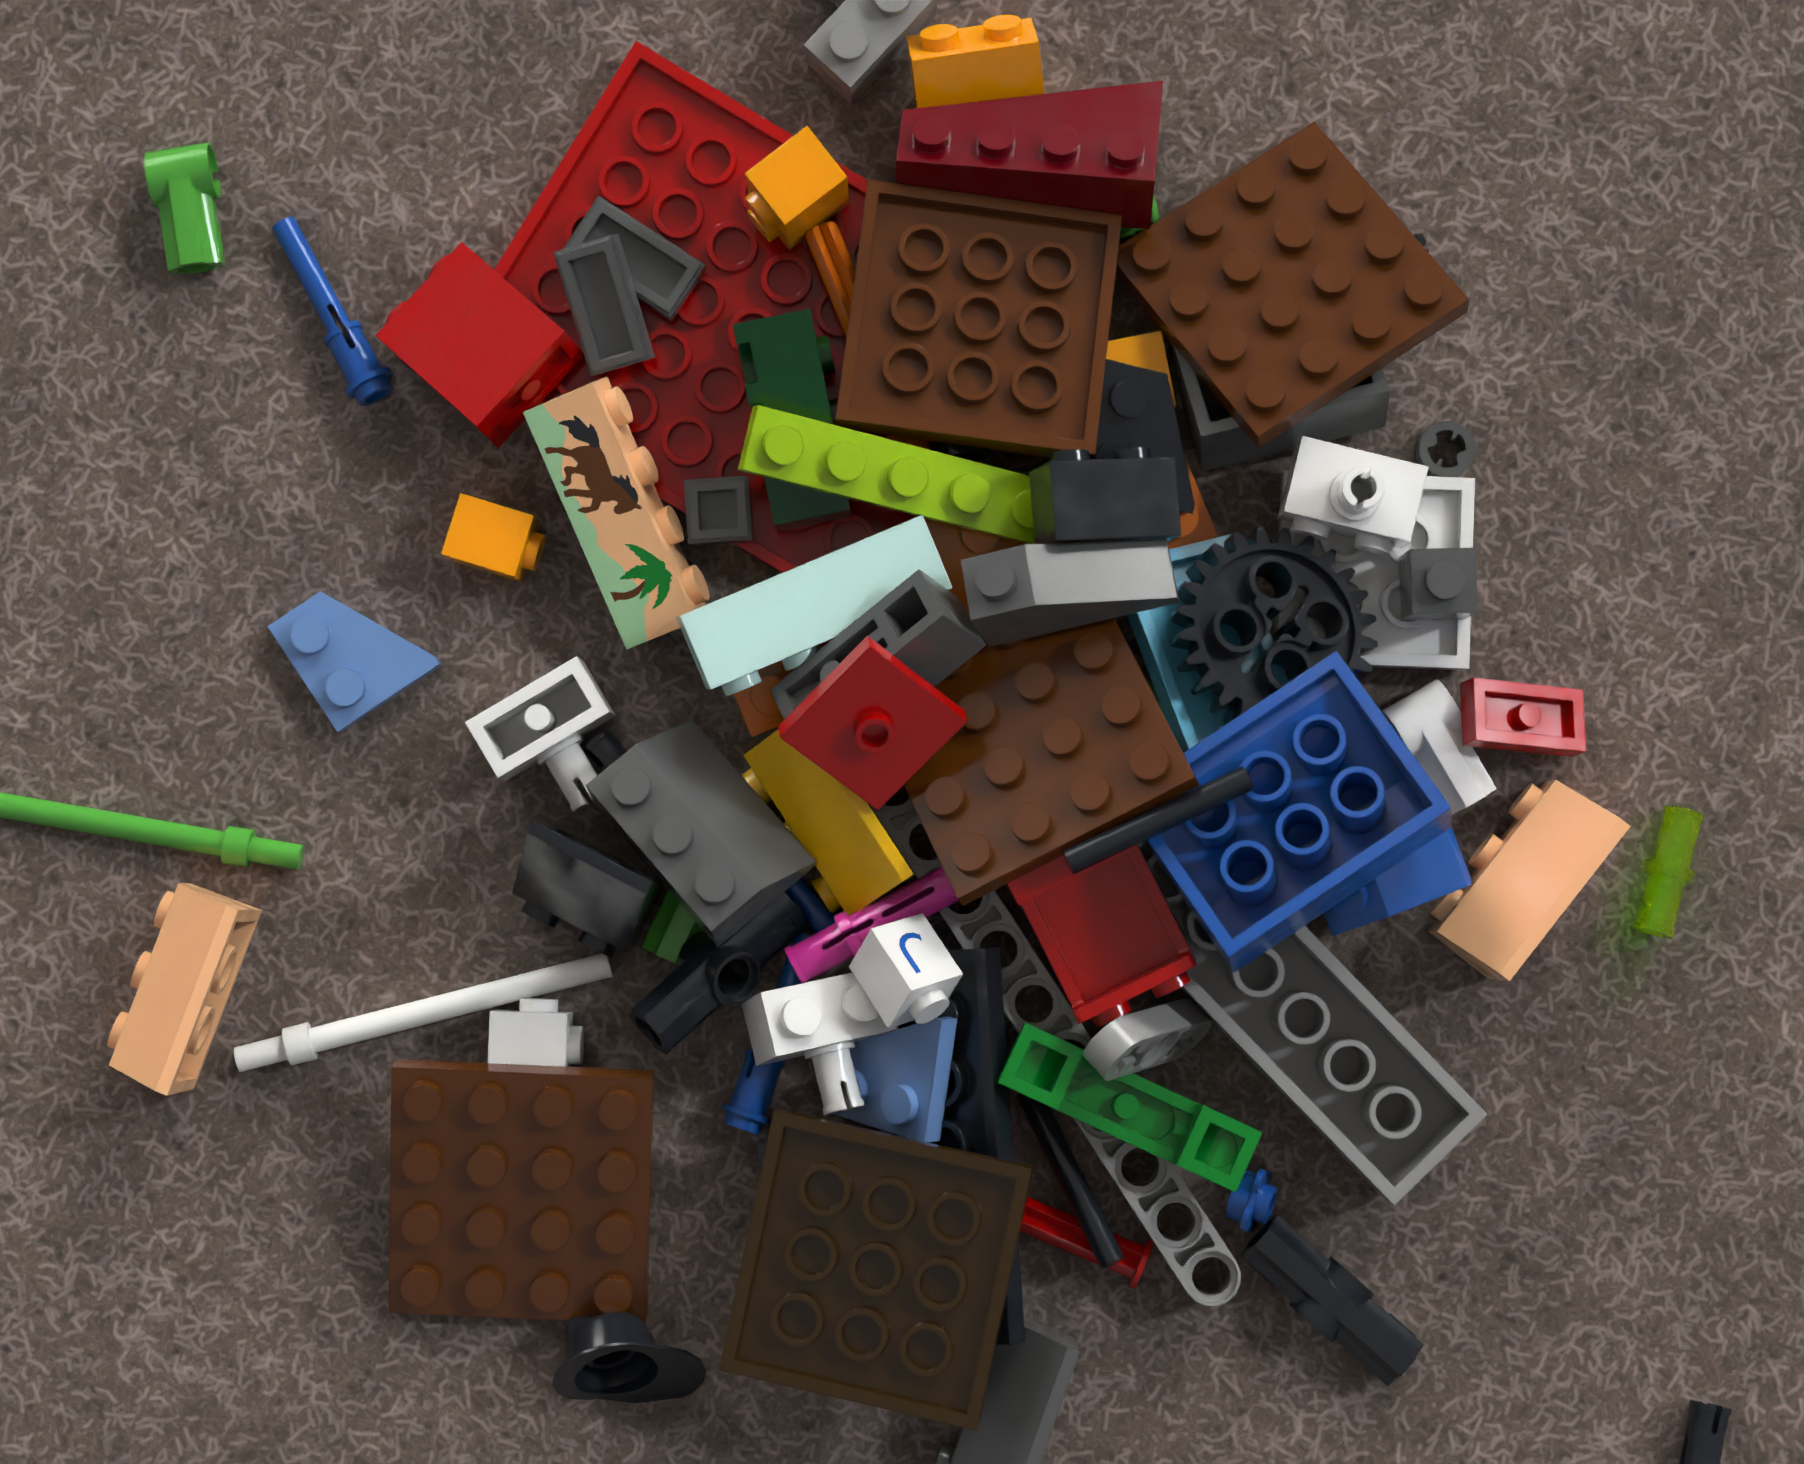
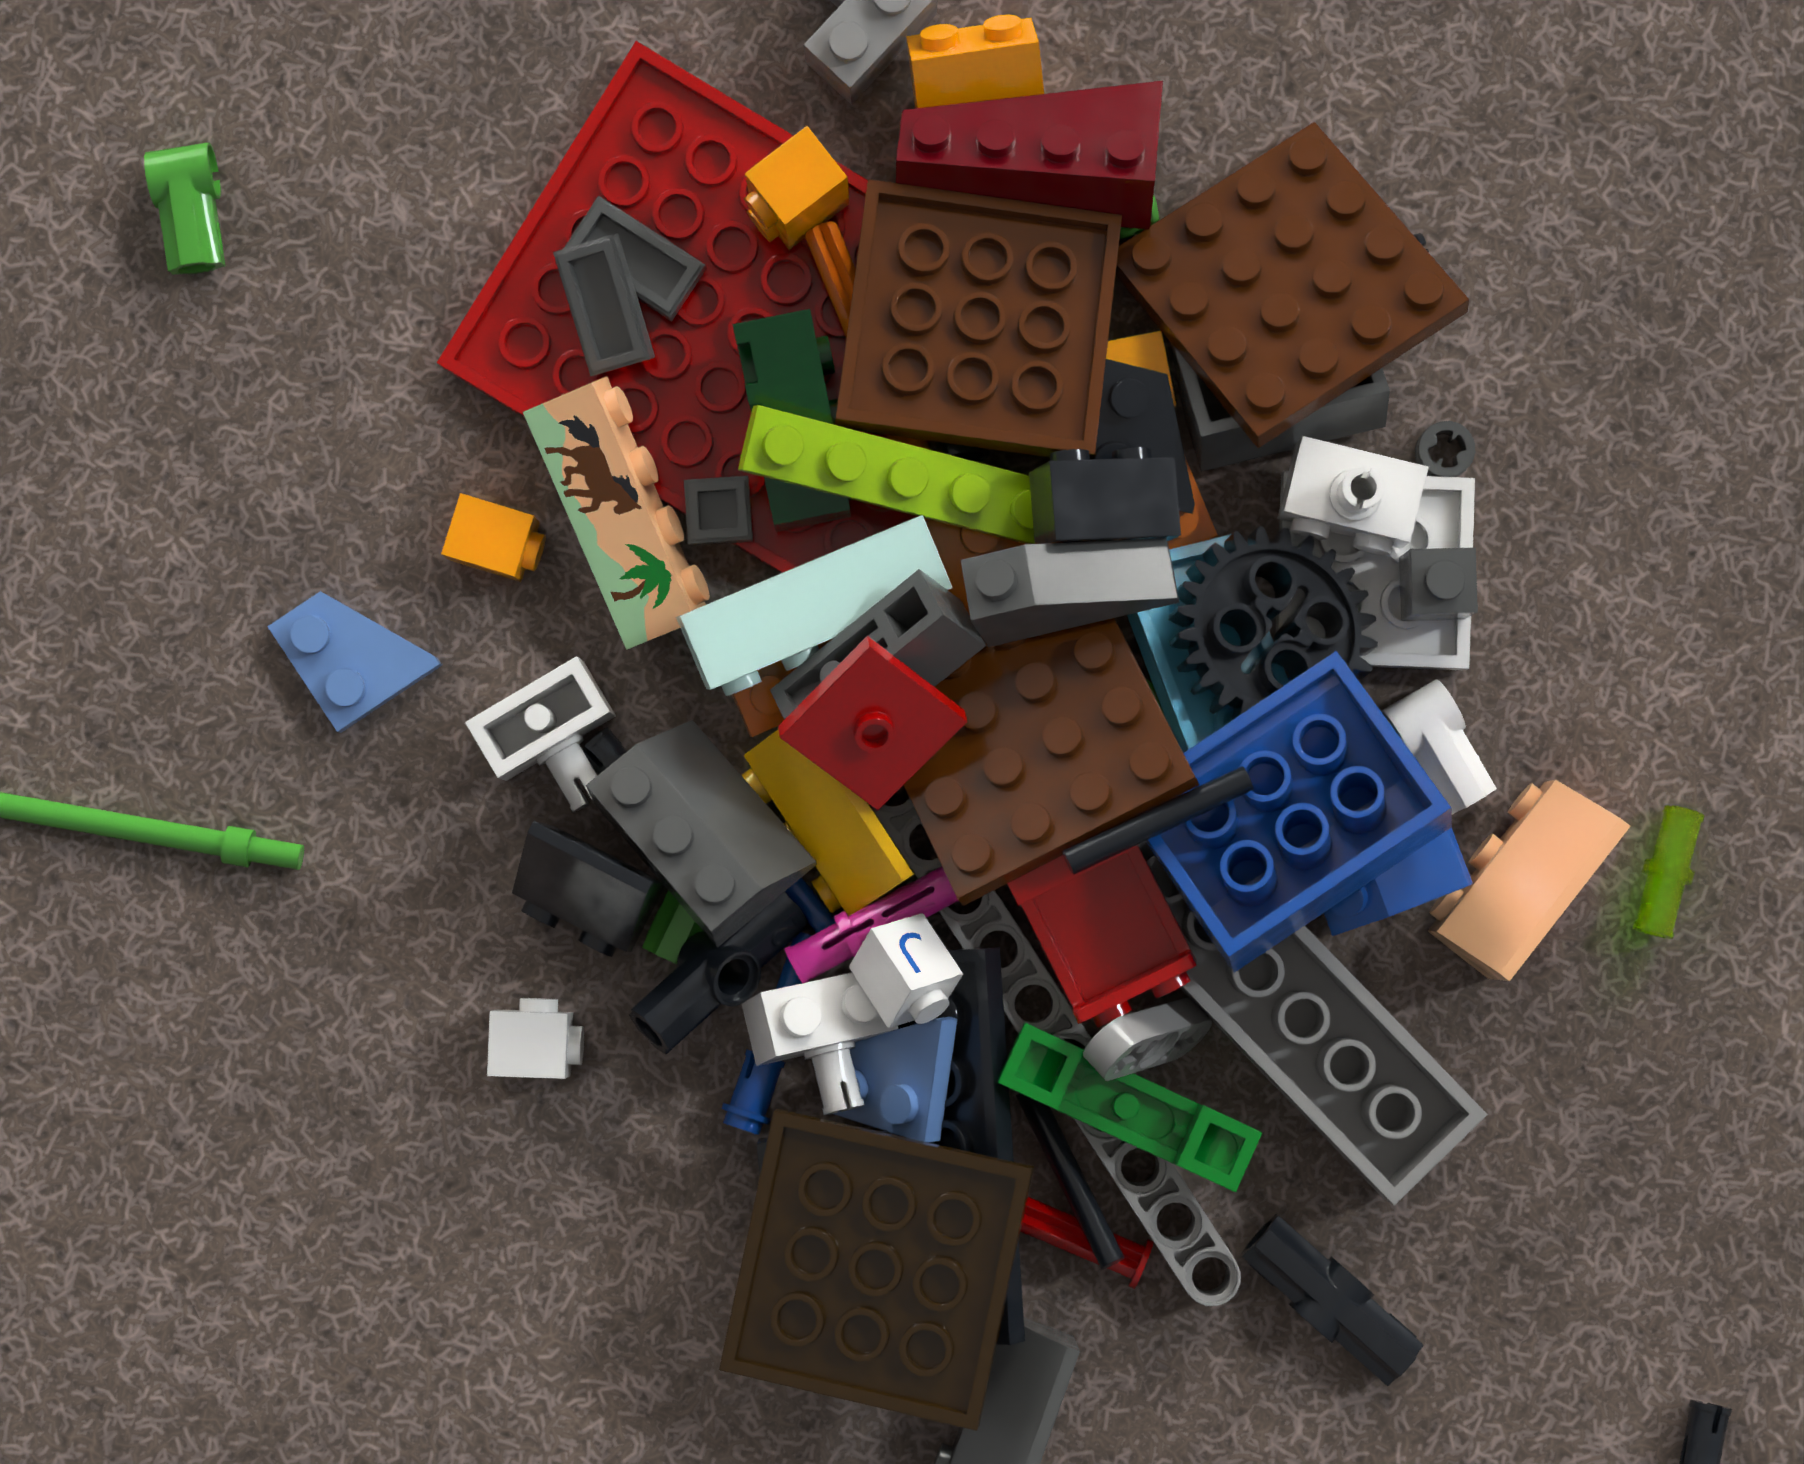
light nougat slope [107,883,262,1096] -> none
white bar [234,953,613,1072] -> none
blue pin [272,217,394,406] -> none
red panel [375,242,584,448] -> none
reddish brown plate [389,1059,655,1324] -> none
black piece [552,1312,706,1403] -> none
blue plate [1226,1169,1278,1232] -> none
plate [1460,677,1586,757] -> none

